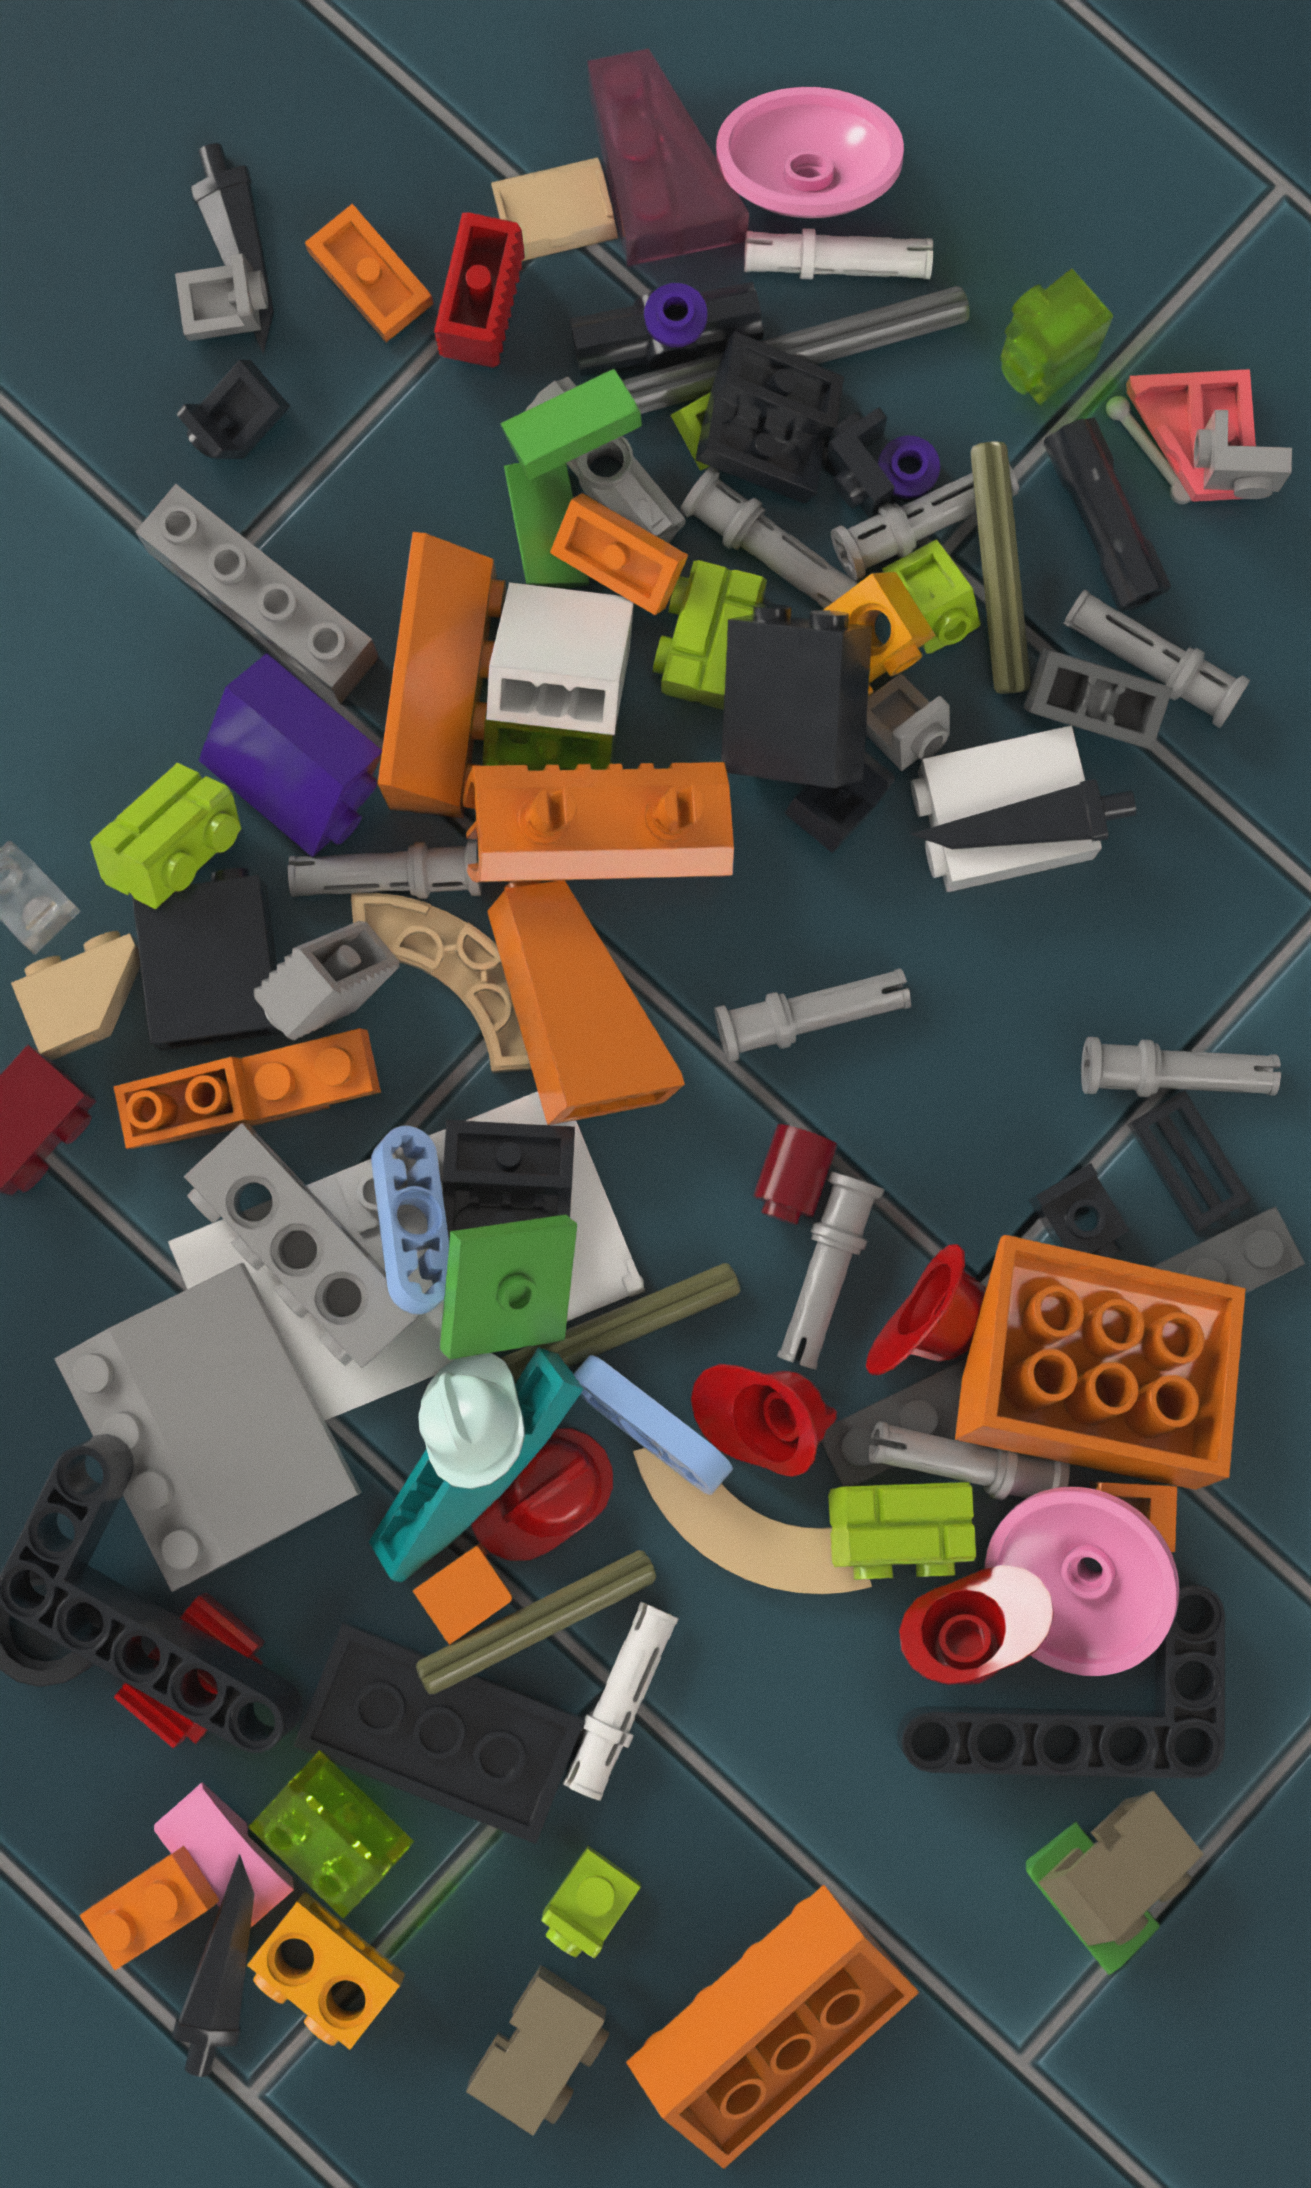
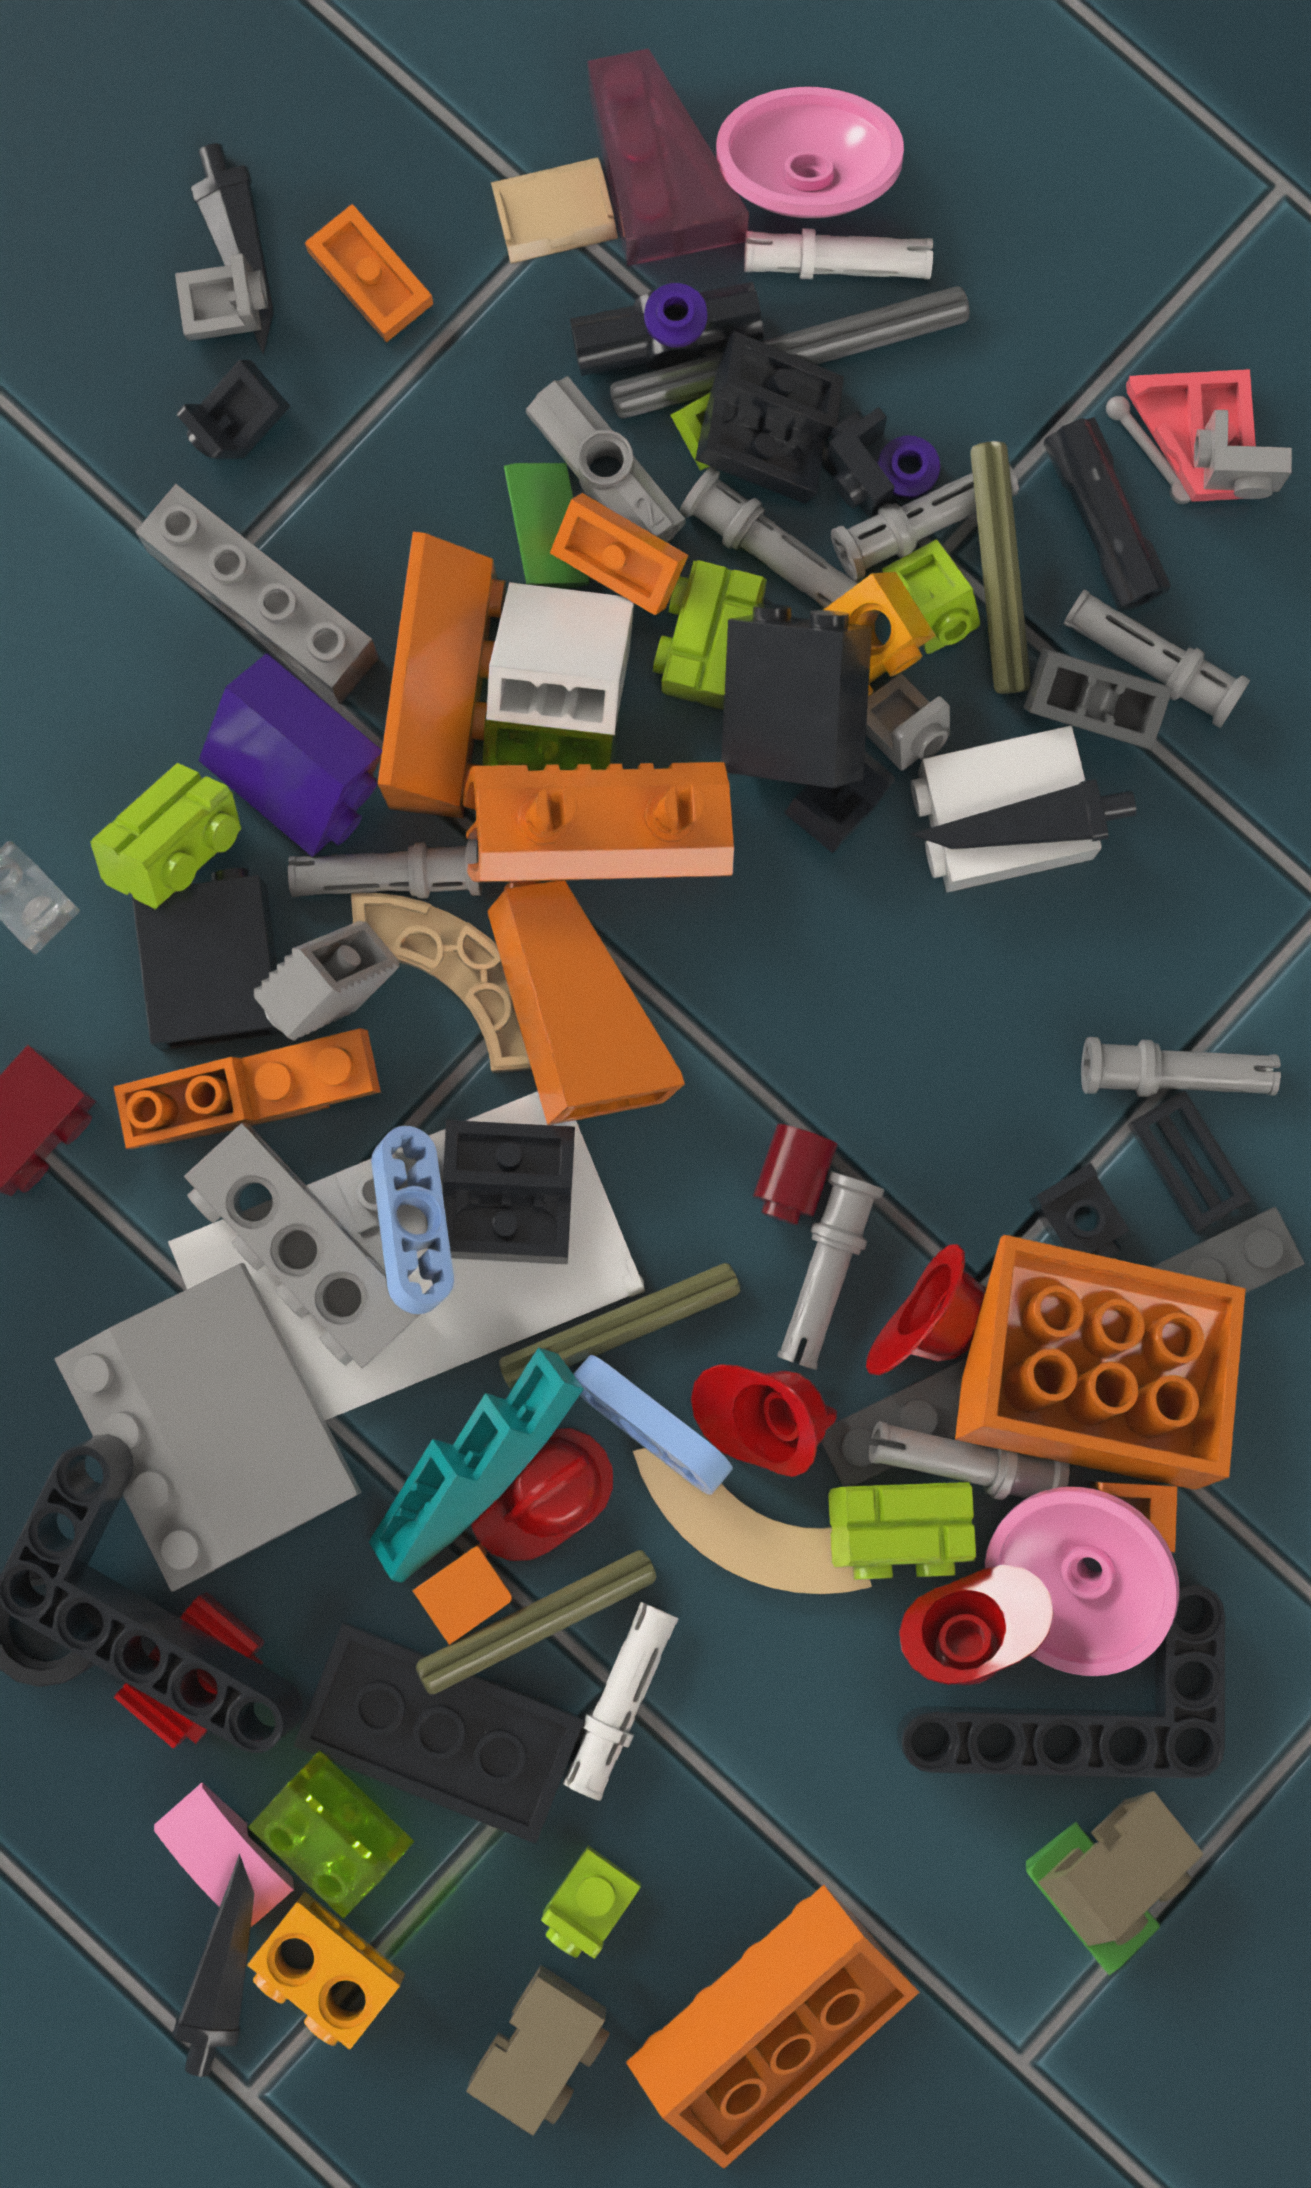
tan slope [11,931,141,1061] -> none
orange plate [79,1845,220,1971] -> none
light aqua piece [419,1353,525,1489] -> none
red brick [434,212,525,368] -> none
bright green plate [440,1215,577,1360] -> none
bright green slope [500,369,642,481] -> none
light grey pin [714,968,911,1062] -> none
clear neon green brick [1000,268,1114,405] -> none

